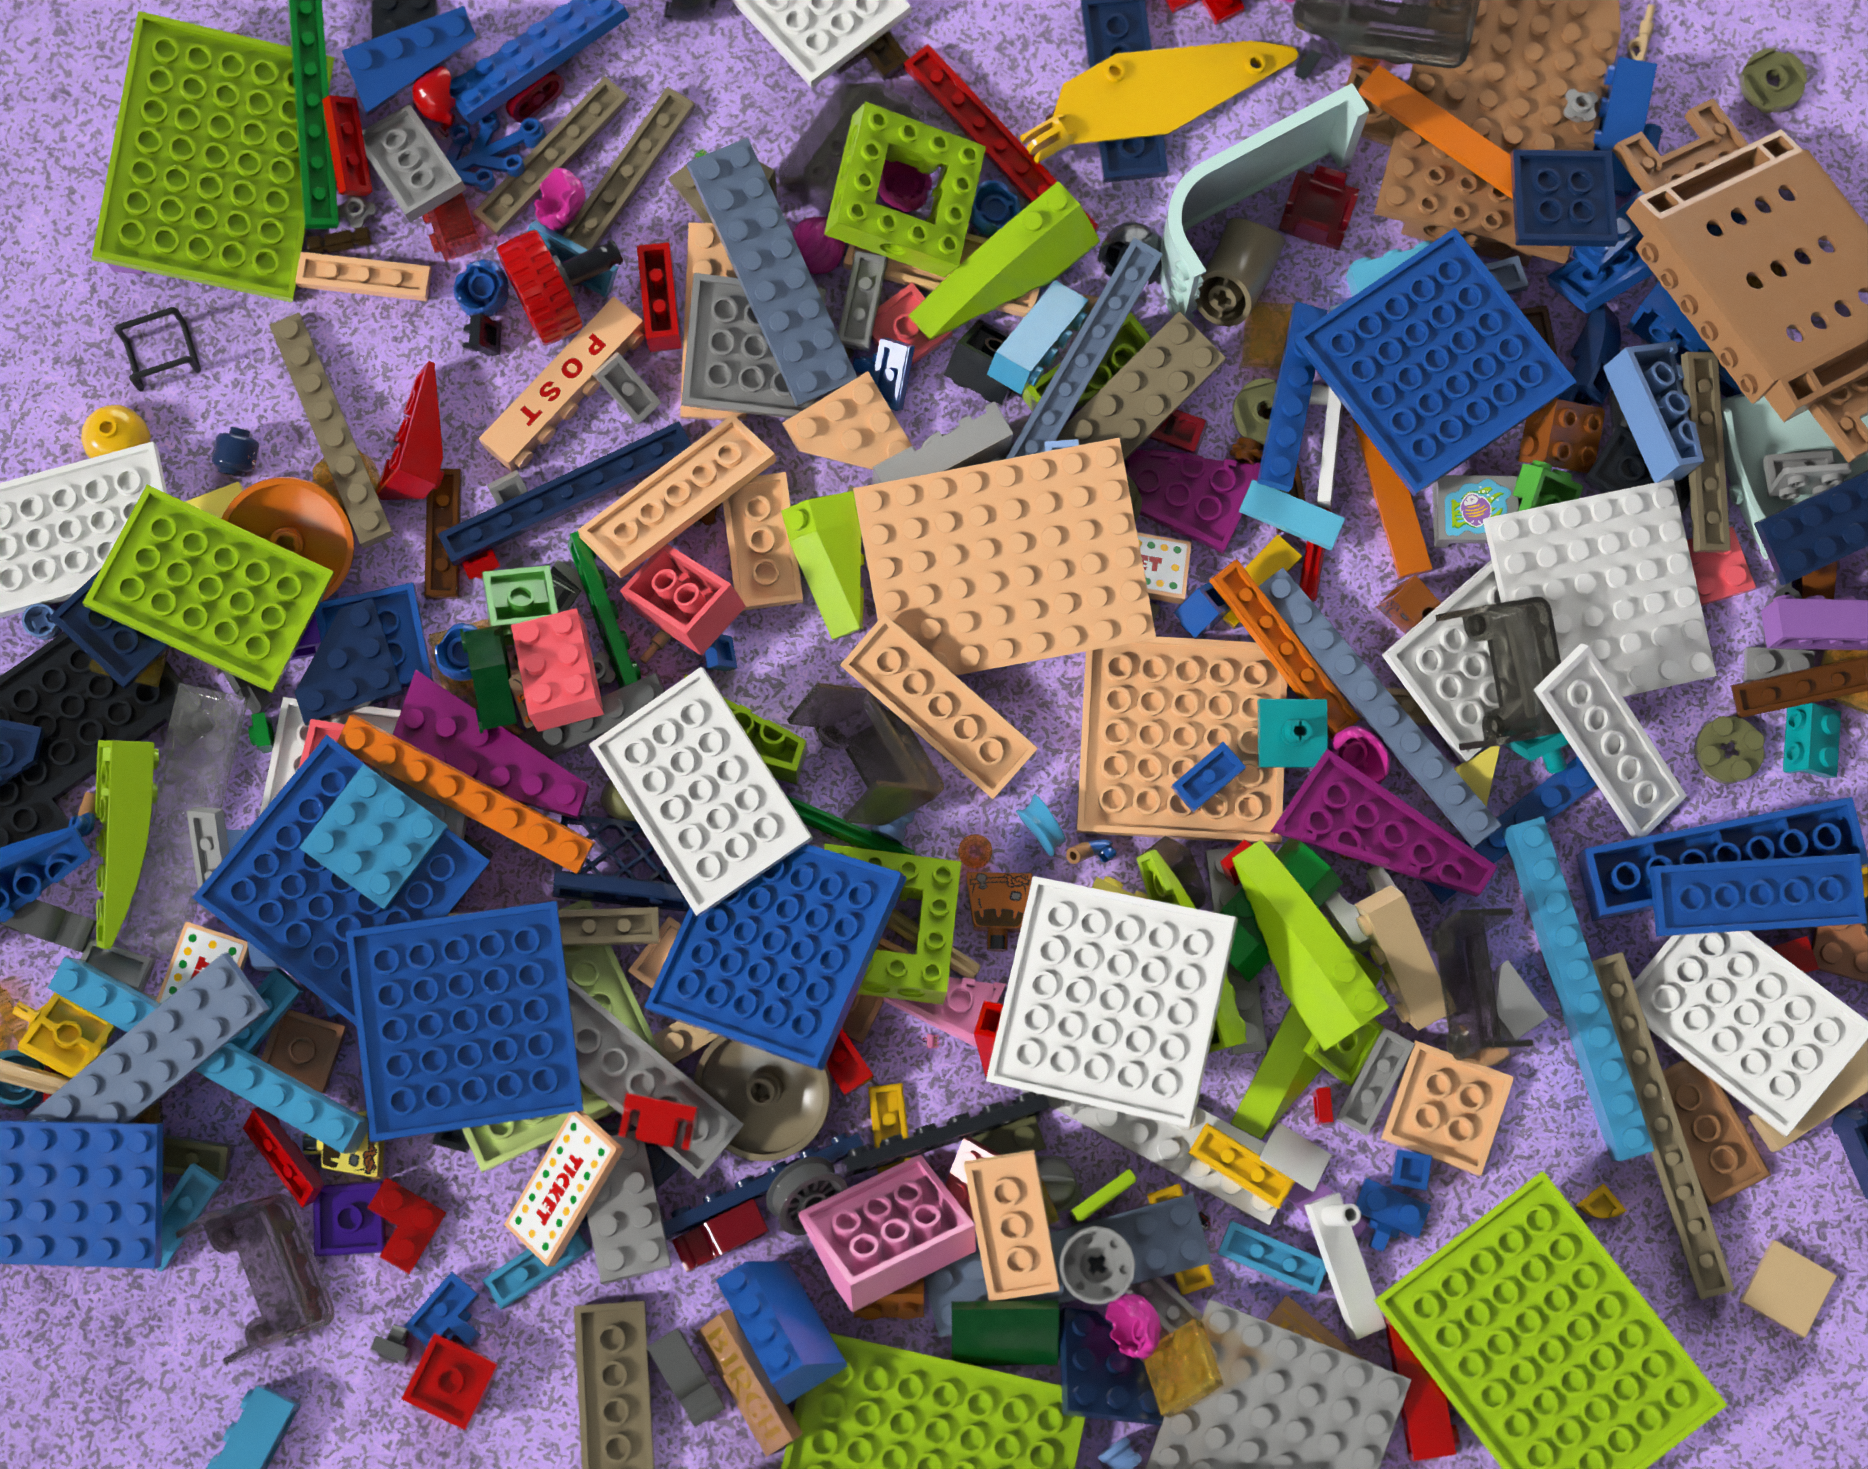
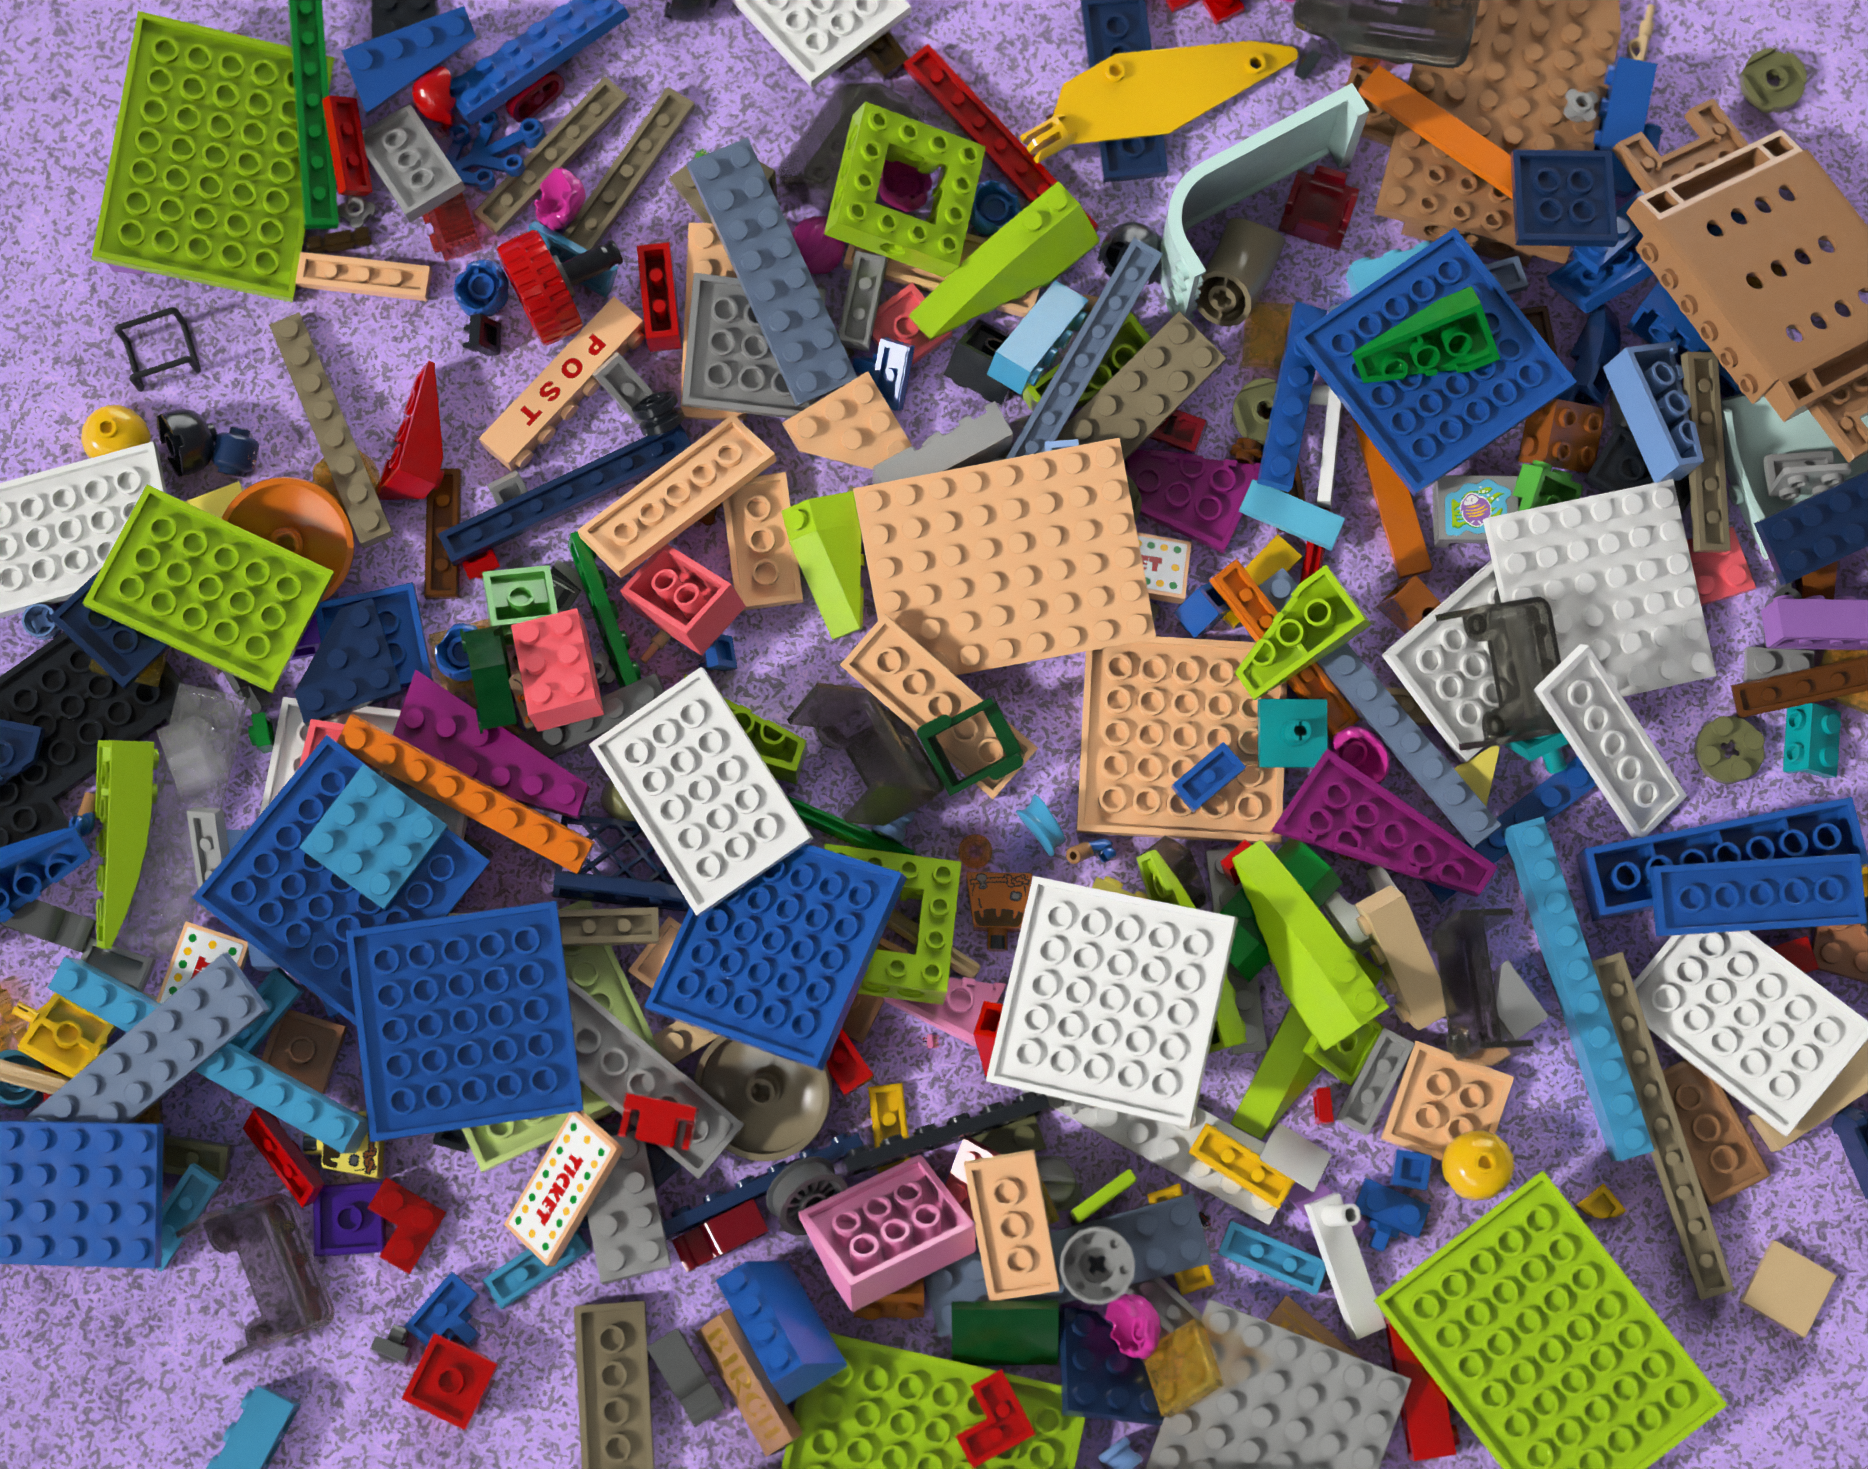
none -> clear brick [156,715,228,798]
none -> black cylinder [157,409,217,477]
none -> black wheel [632,391,685,436]
none -> dark green piece [917,695,1025,796]
none -> red plate [955,1369,1035,1469]
none -> lime wedge [1235,565,1372,700]
none -> green wedge [1352,286,1500,383]
none -> yellow cylinder [1442,1130,1515,1201]

